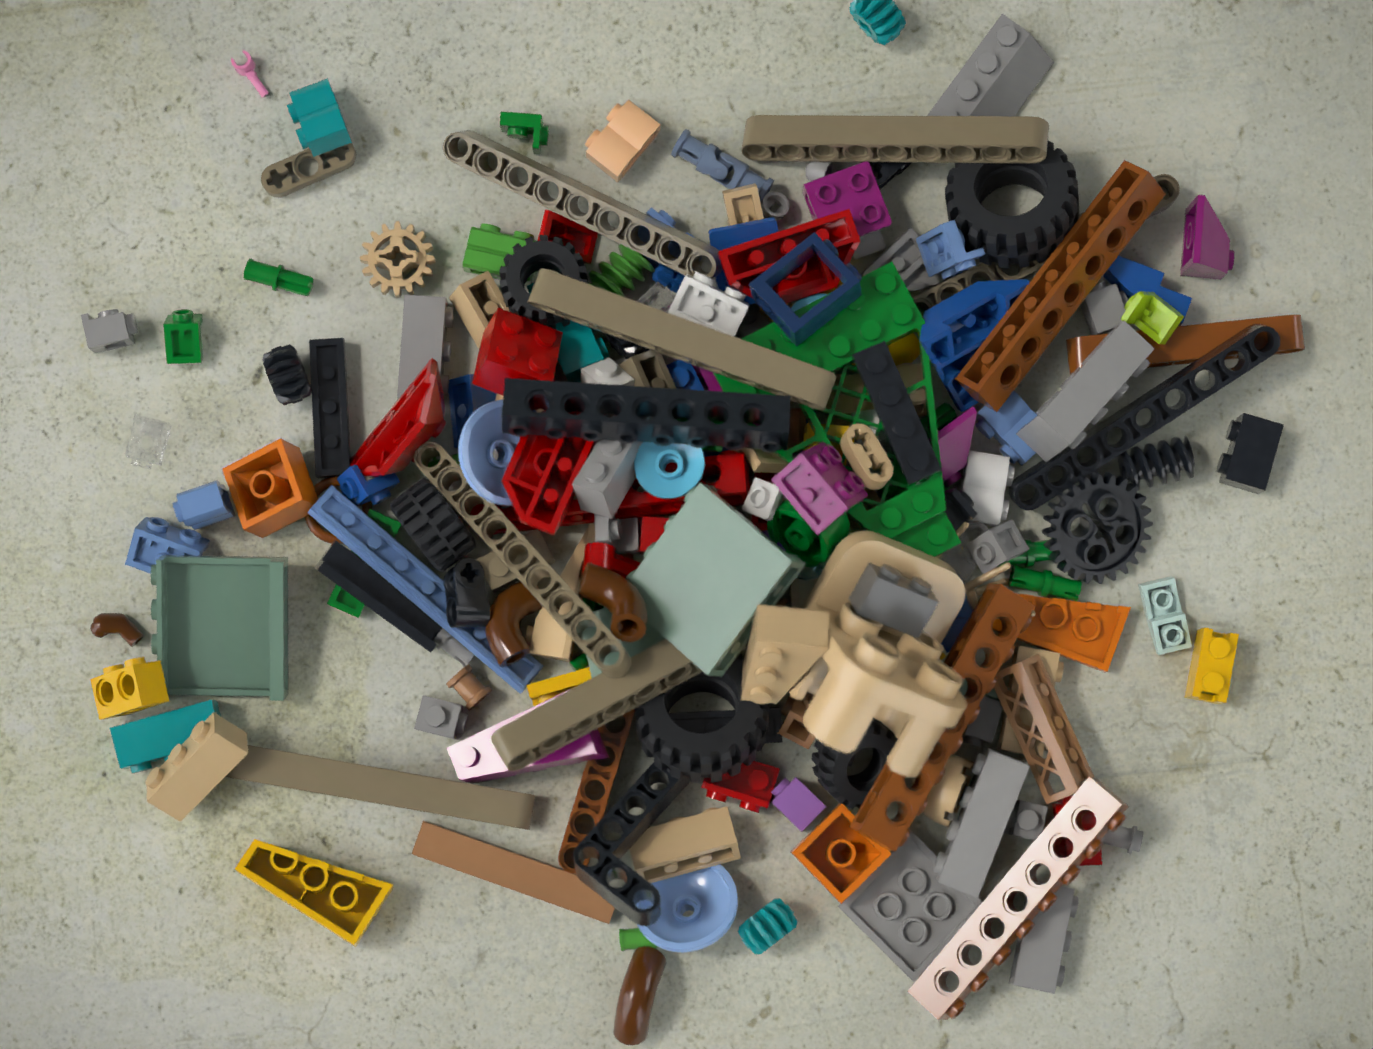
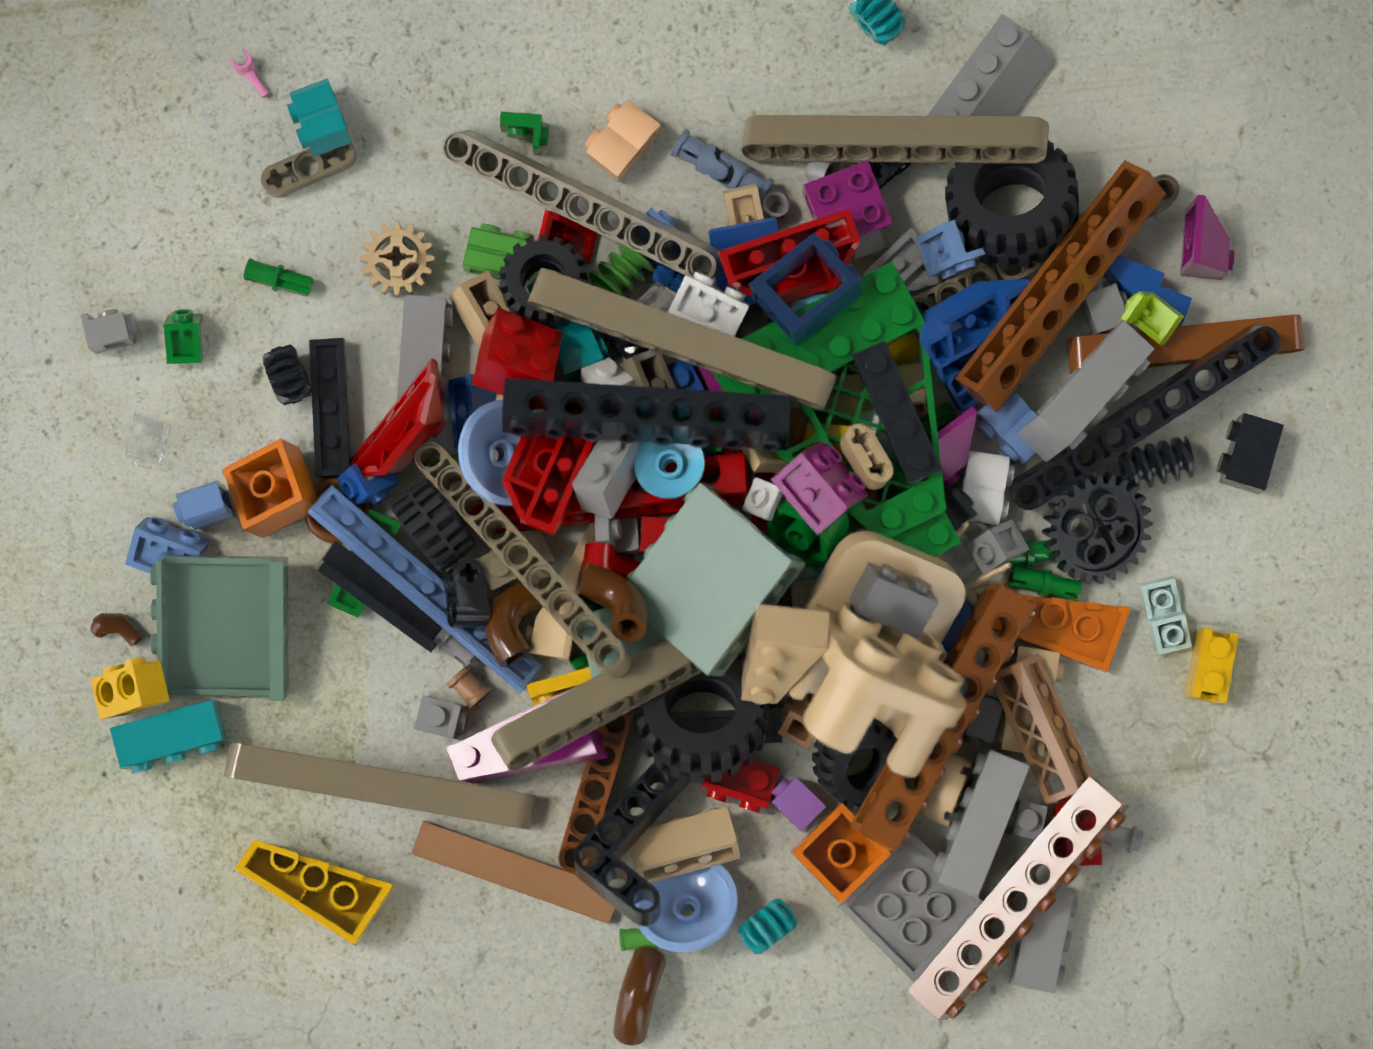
tan brick [145,712,248,822] -> none

